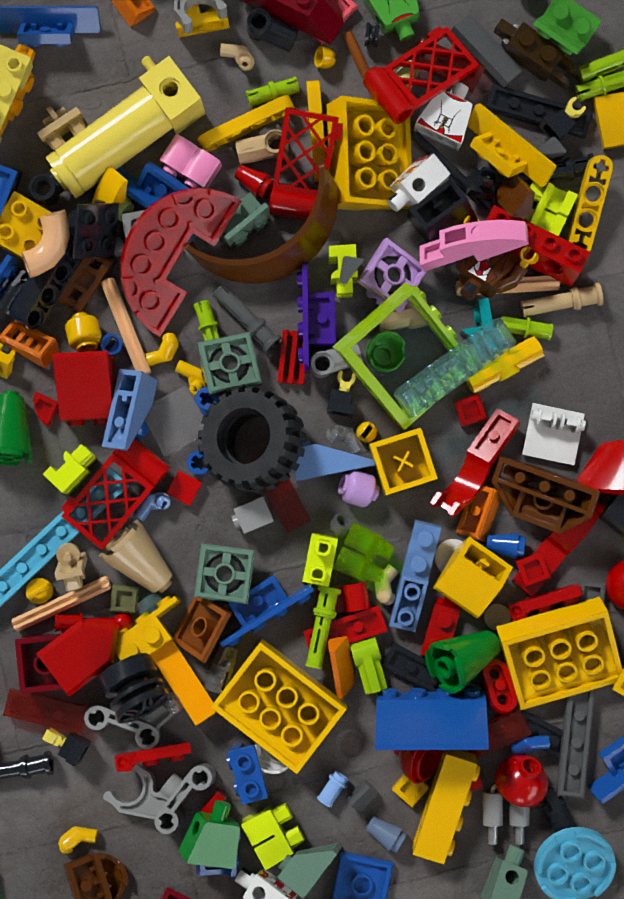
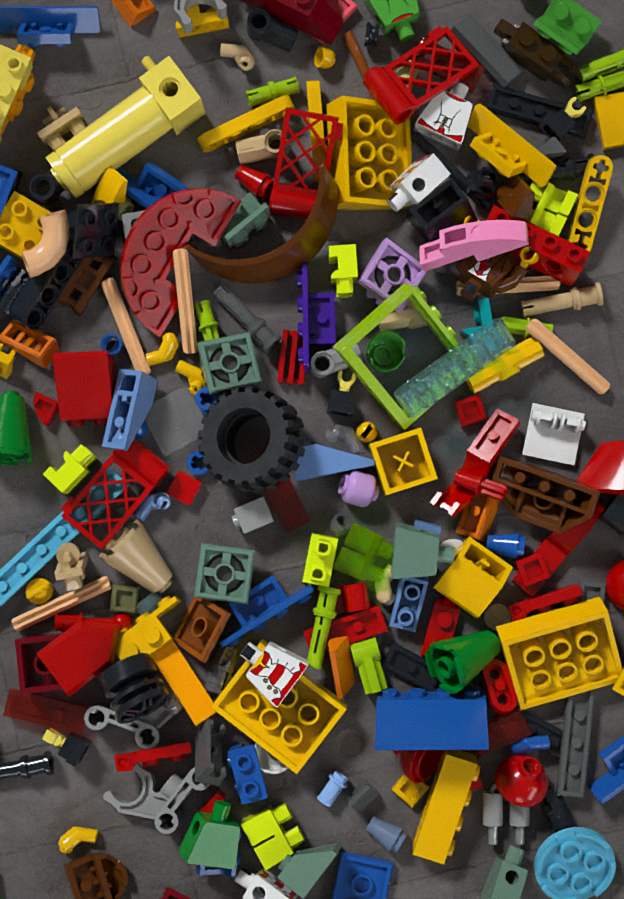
yellow head [65,312,102,352] -> none
bright pink brick [159,134,222,189] -> none
dark grey slope [339,256,364,286] -> none
none -> light nougat axle [173,248,198,354]
none -> dark grey hinge [195,719,226,786]
none -> torso [240,642,309,708]
none -> sand green torso [391,522,454,579]
none -> red axle [453,468,508,501]
none -> light nougat axle [525,319,610,394]

